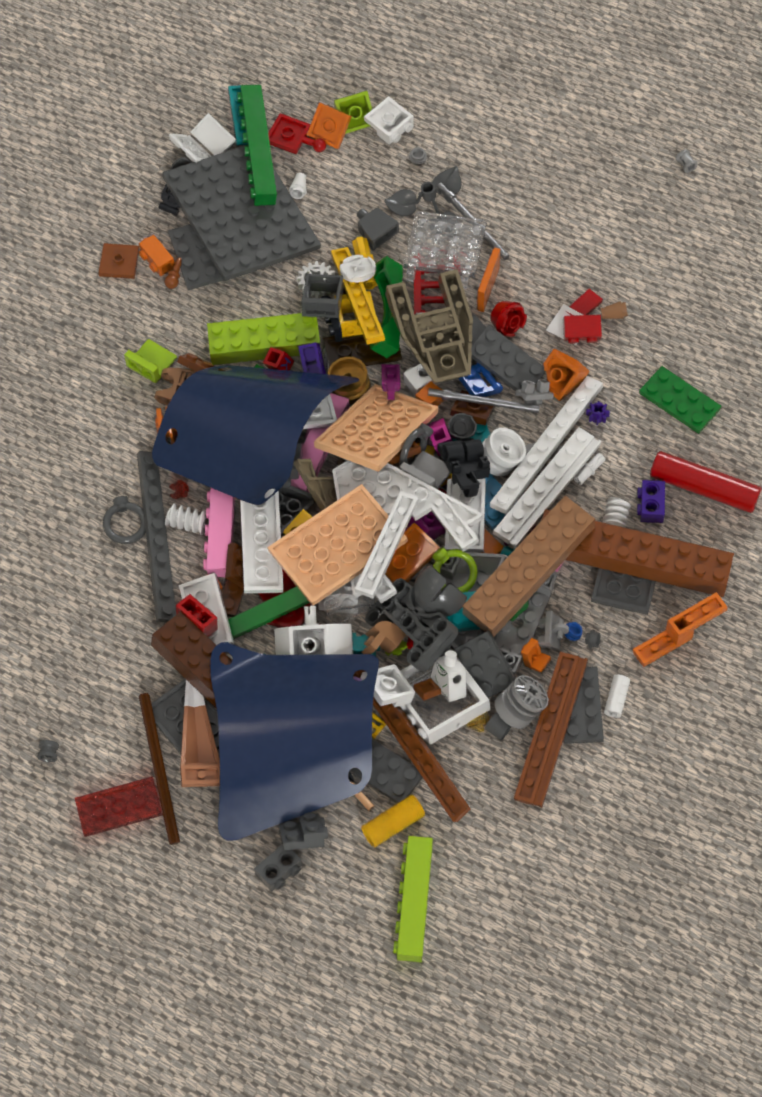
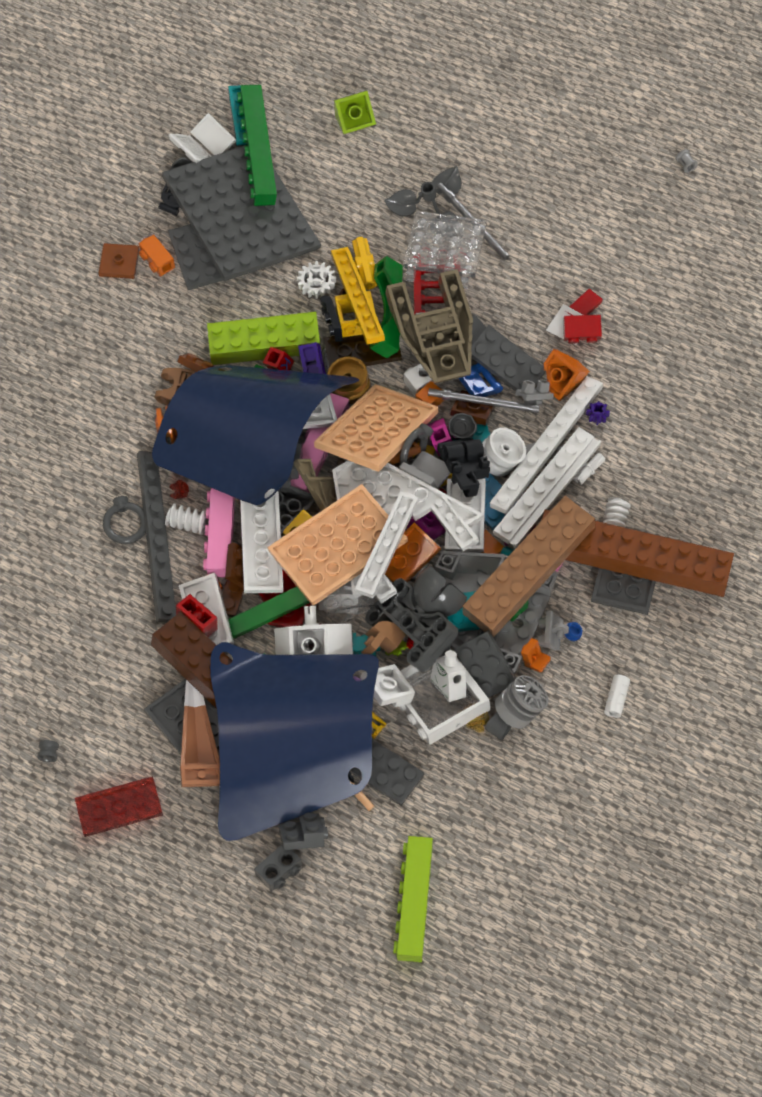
lime bracket [124,339,177,384] -> none
reddish brown axle [139,693,180,845] -> none
dark orange bar [164,257,181,289] -> none
red plate [268,113,326,154] -> none
white cone [289,173,307,199] -> none
dark grey window [301,274,344,318] -> none
orange plate [307,102,352,149] -> none
white tile [340,255,376,283] -> none
dark orange plate [353,670,471,822] -> none
dark grey torso [357,208,399,251] -> none
yellow piece [361,794,425,848] -> none
white plate [364,96,414,145] -> none
magenta hinge [381,364,400,400] -> none
light grey plate [409,147,427,164] -> none
dark orange tile [414,678,441,700] -> none
lime piece [432,547,478,593] -> none
orange tile [477,247,500,312] -> none
red cone [490,301,527,337] -> none
dark orange plate [514,651,588,808] -> none
dark grey plate [563,666,604,744] -> none
dark grey plate [585,630,601,649] -> none
medium nougat cone [601,301,628,319] -> none
orange bracket [633,592,728,667] -> none
dark purple brick [637,480,665,523] -> none
green plate [639,366,721,434] -> none
red cylinder [650,451,762,513] -> none

